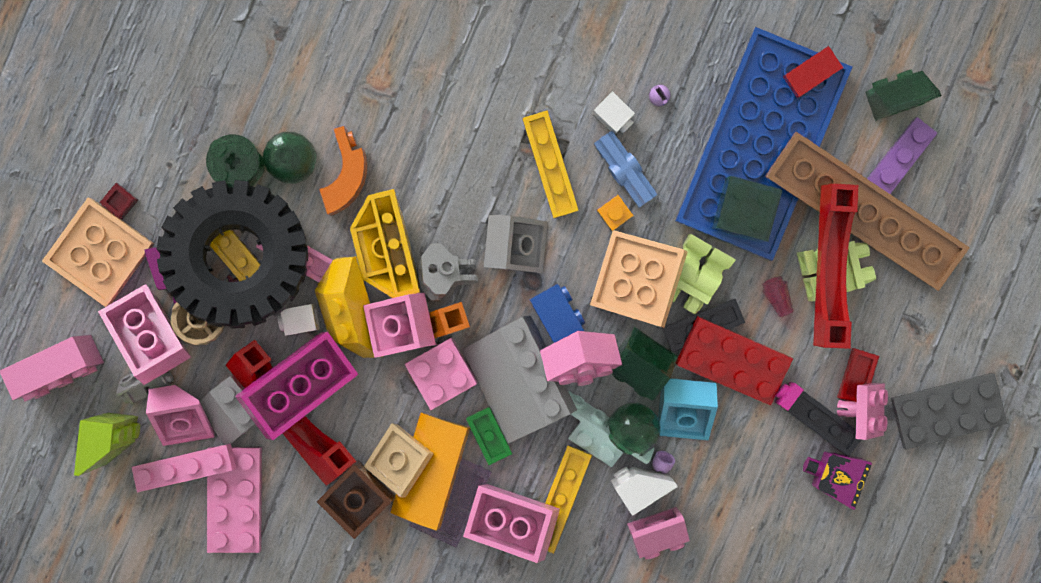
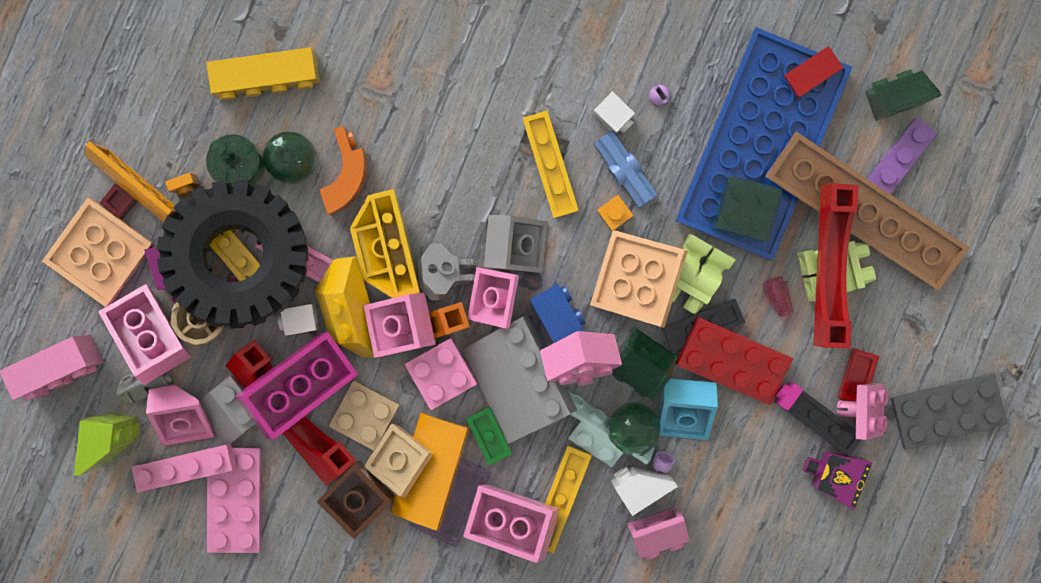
none -> light orange slope [85,141,176,223]
none -> light orange plate [165,173,200,196]
none -> yellow brick [206,47,320,100]
none -> tan plate [329,380,400,451]
none -> bright pink slope [467,267,519,329]

